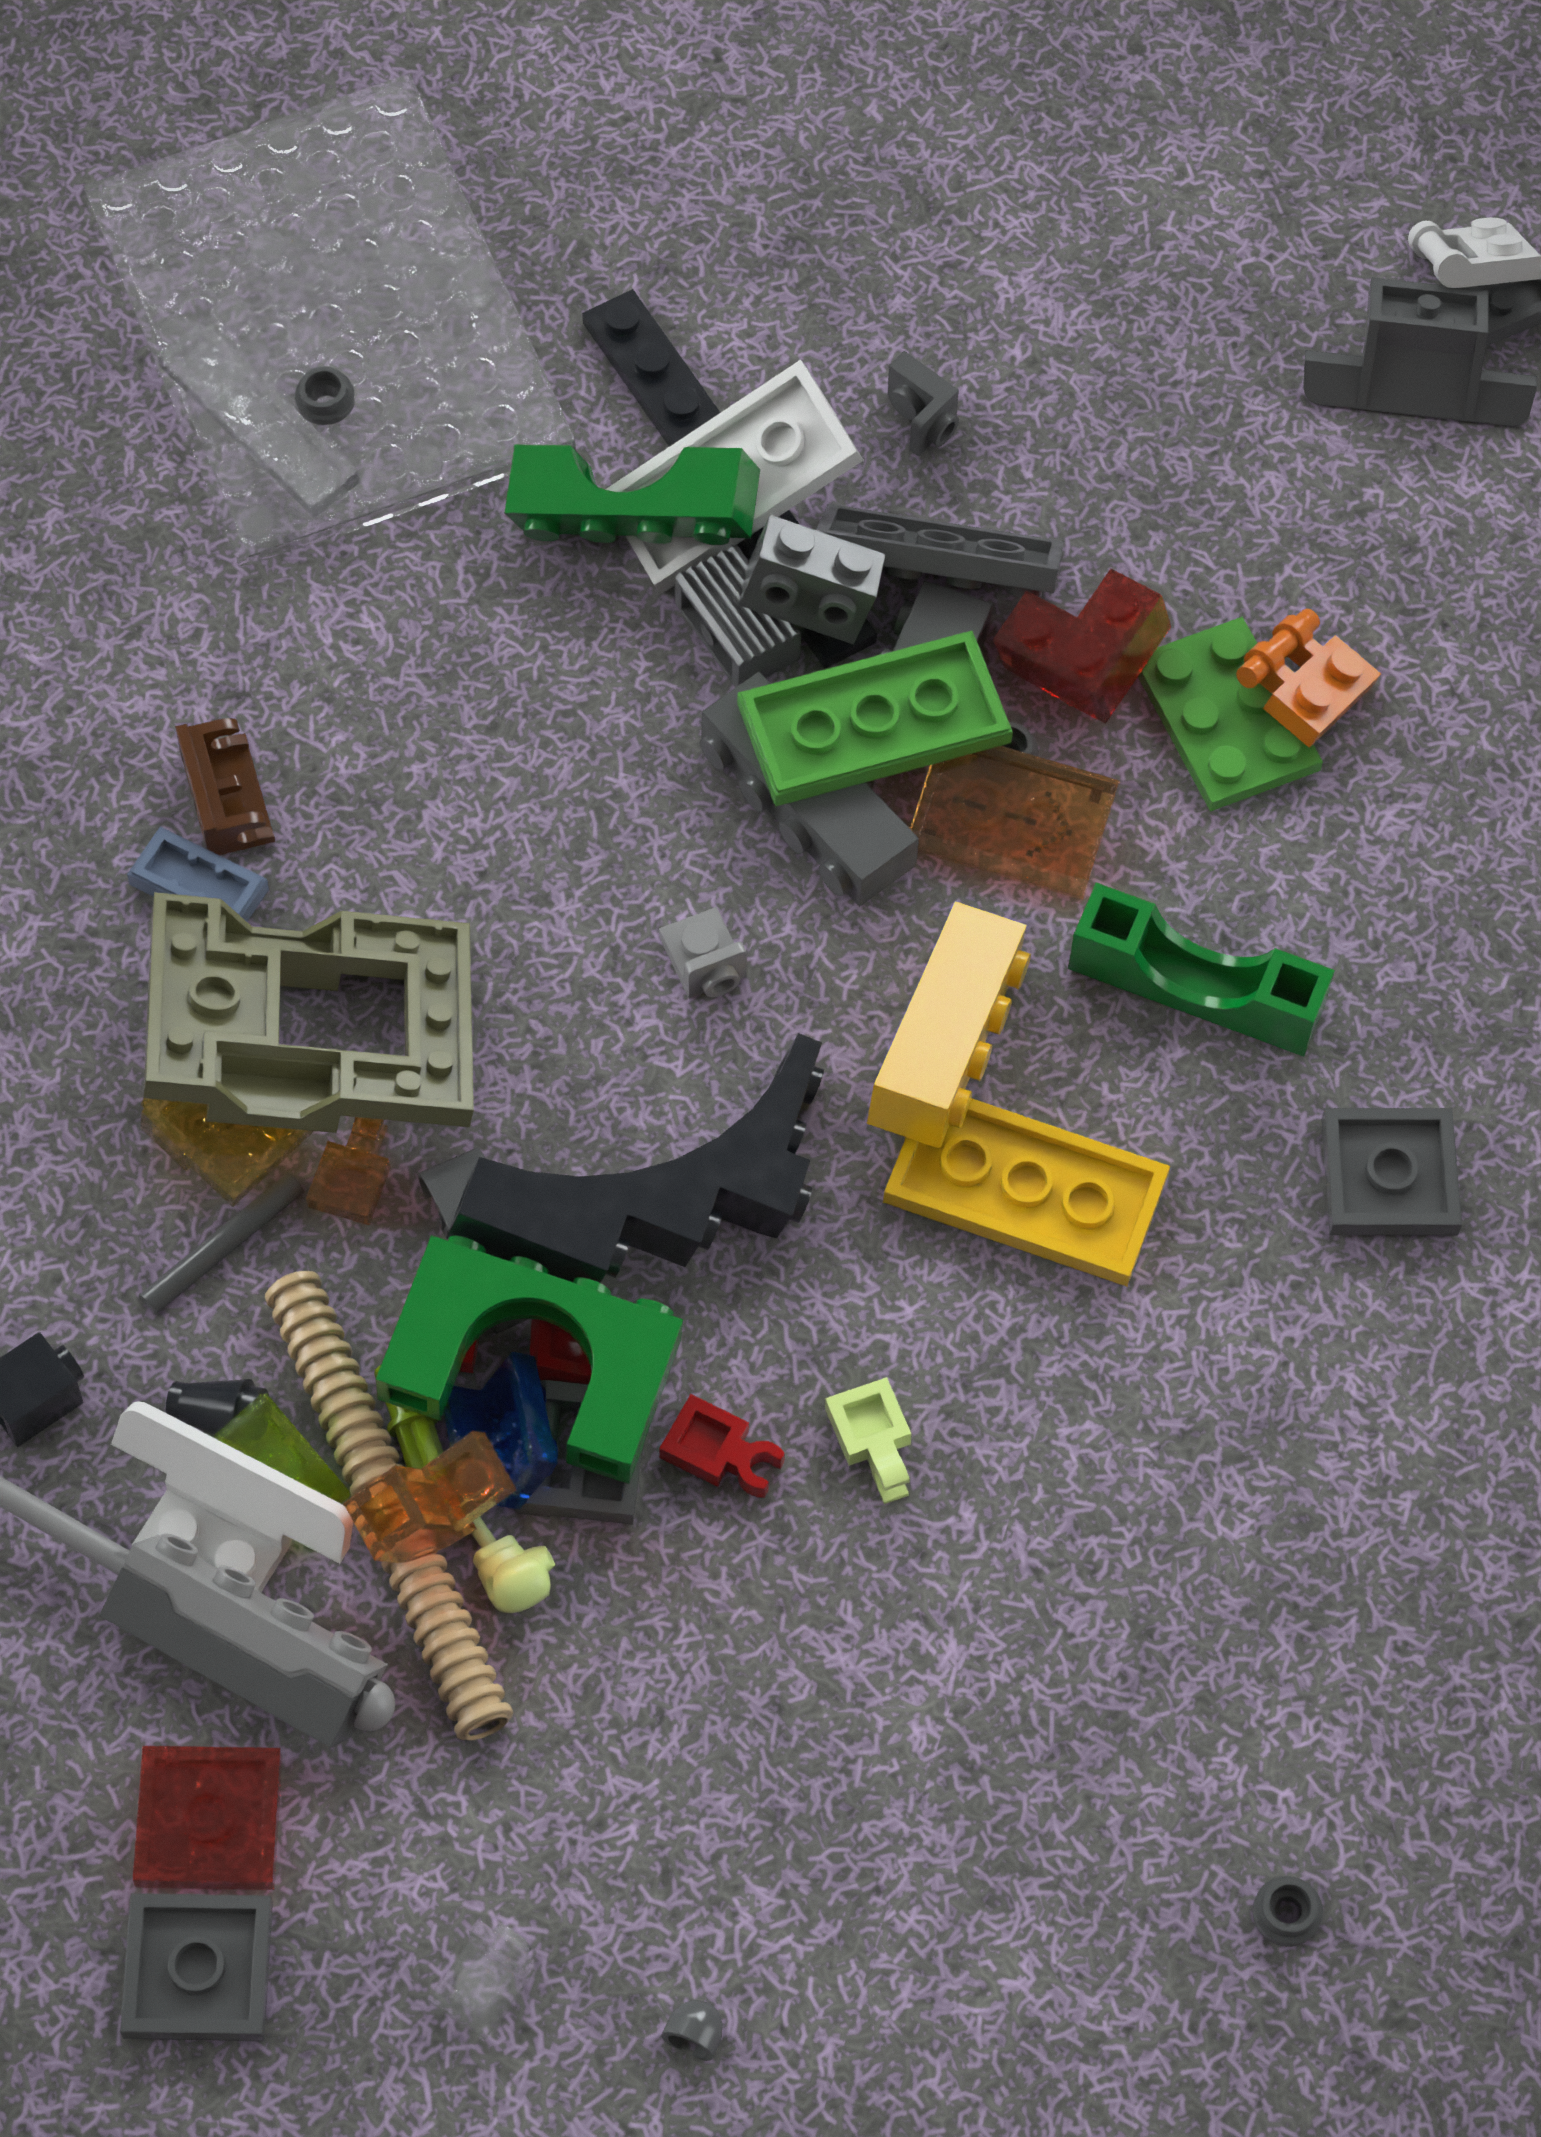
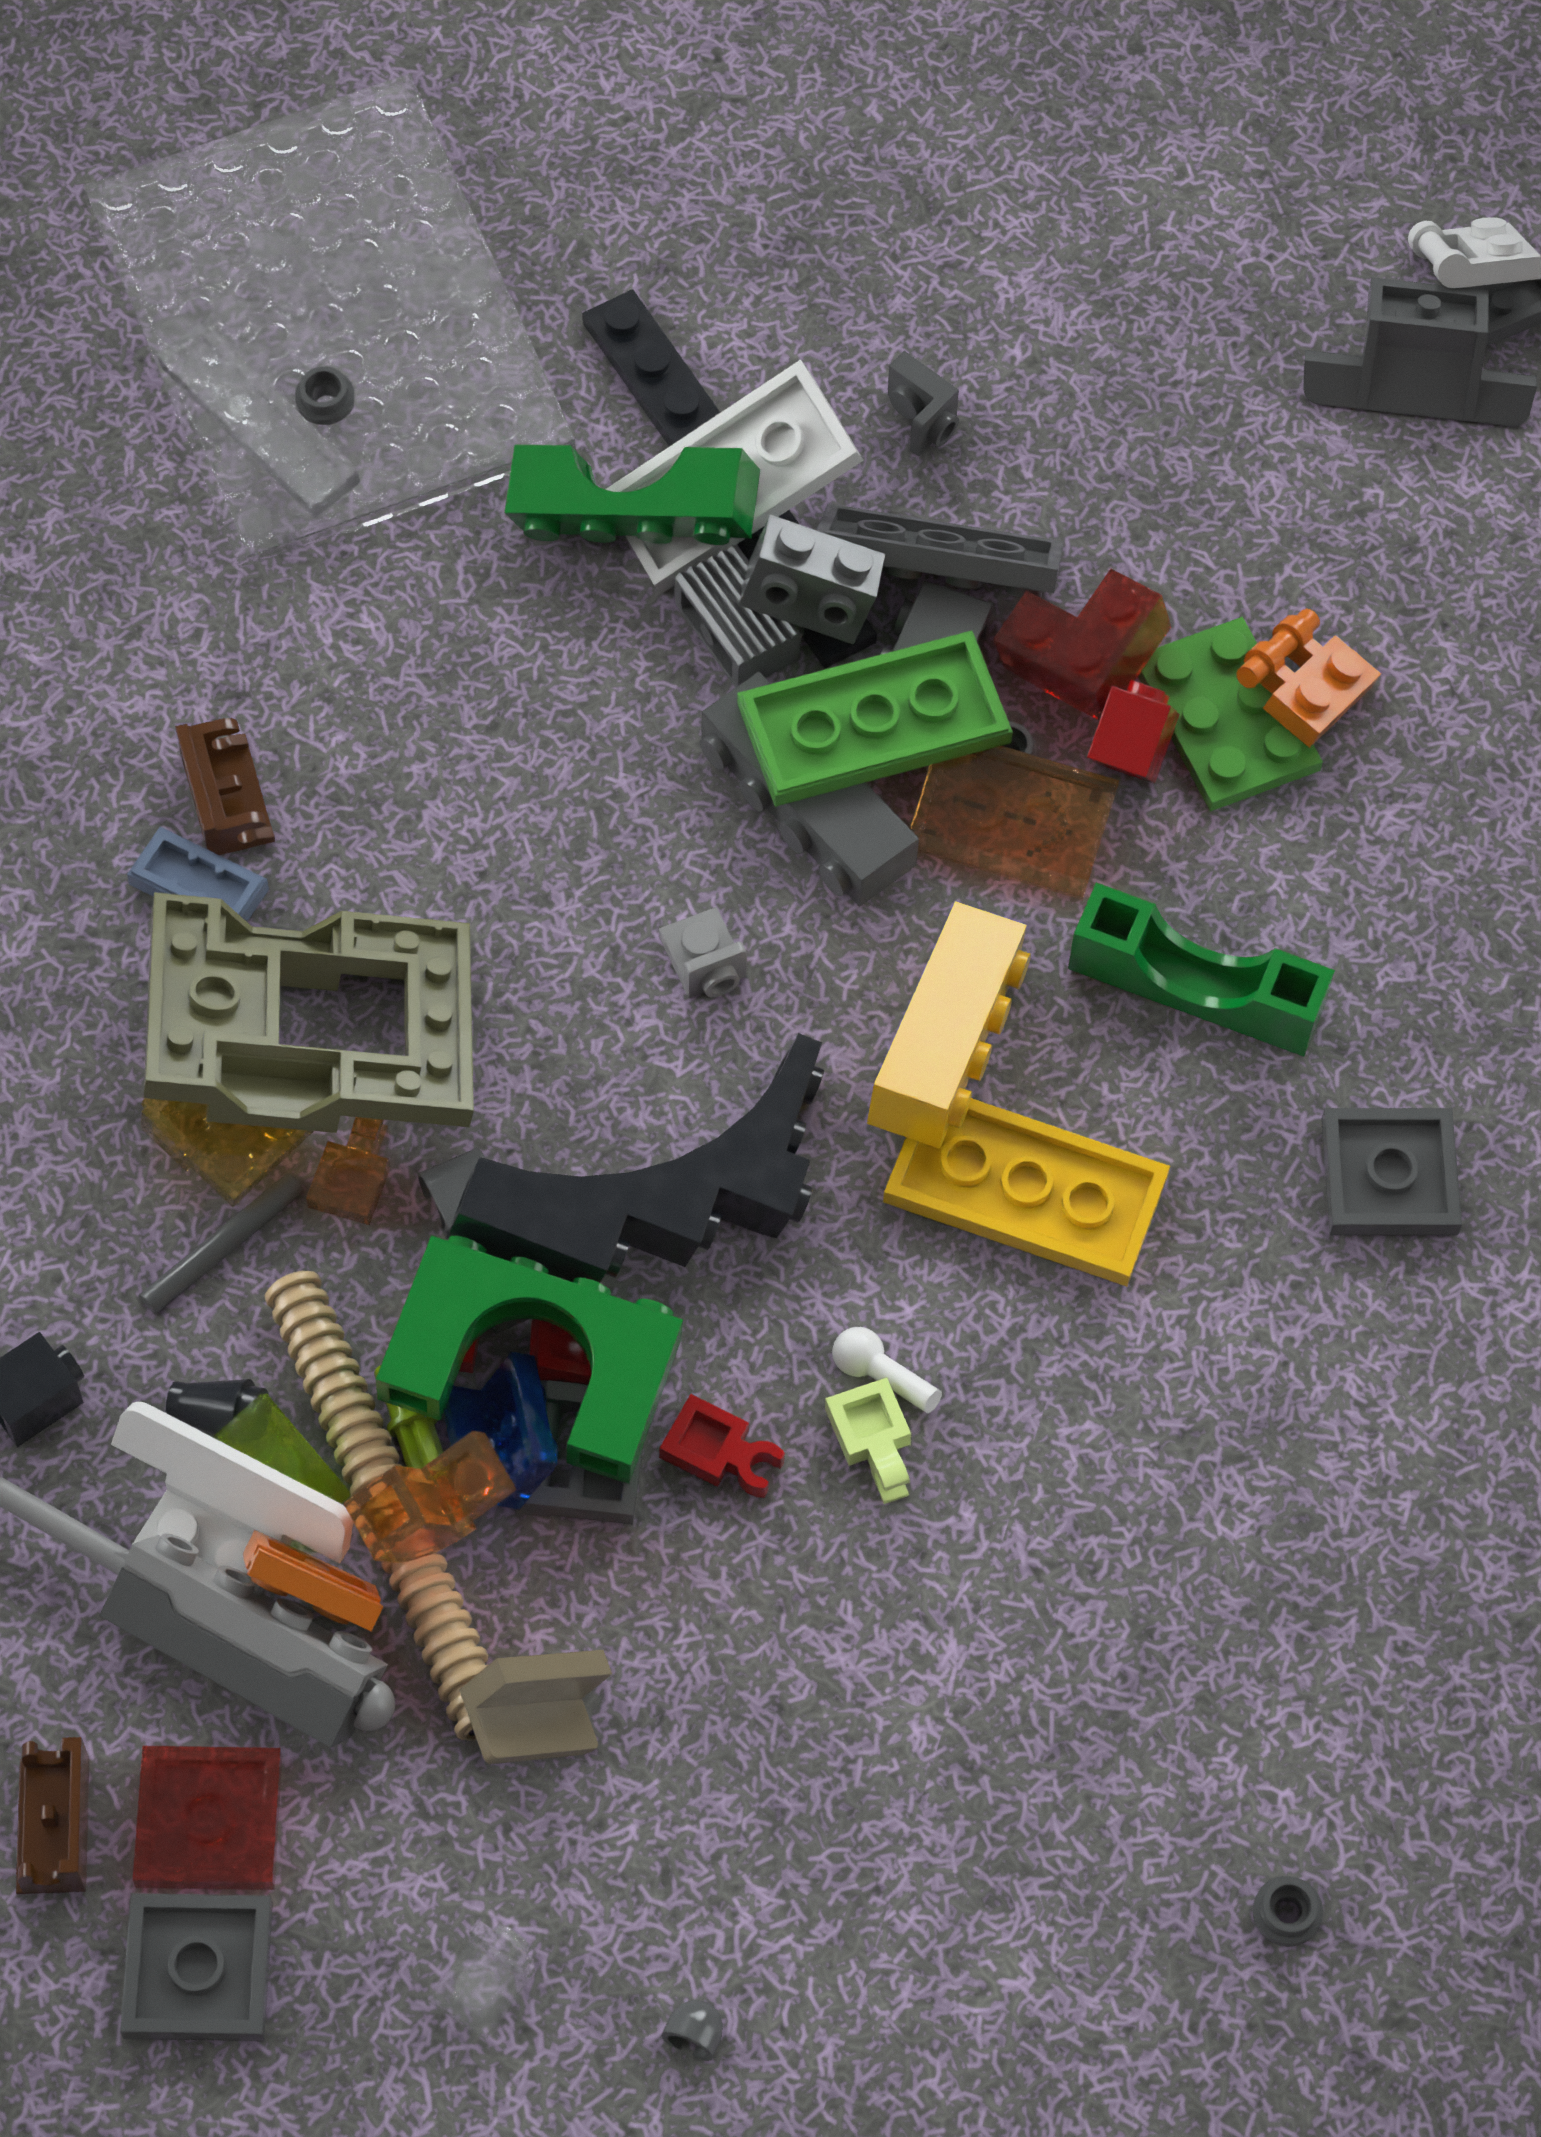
yellowish green piece [465,1513,555,1613] -> none
none -> reddish brown hinge [16,1737,89,1894]
none -> orange plate [243,1529,383,1631]
none -> dark tan panel [460,1650,612,1764]
none -> white bar [832,1327,942,1413]
none -> red brick [1087,680,1180,784]

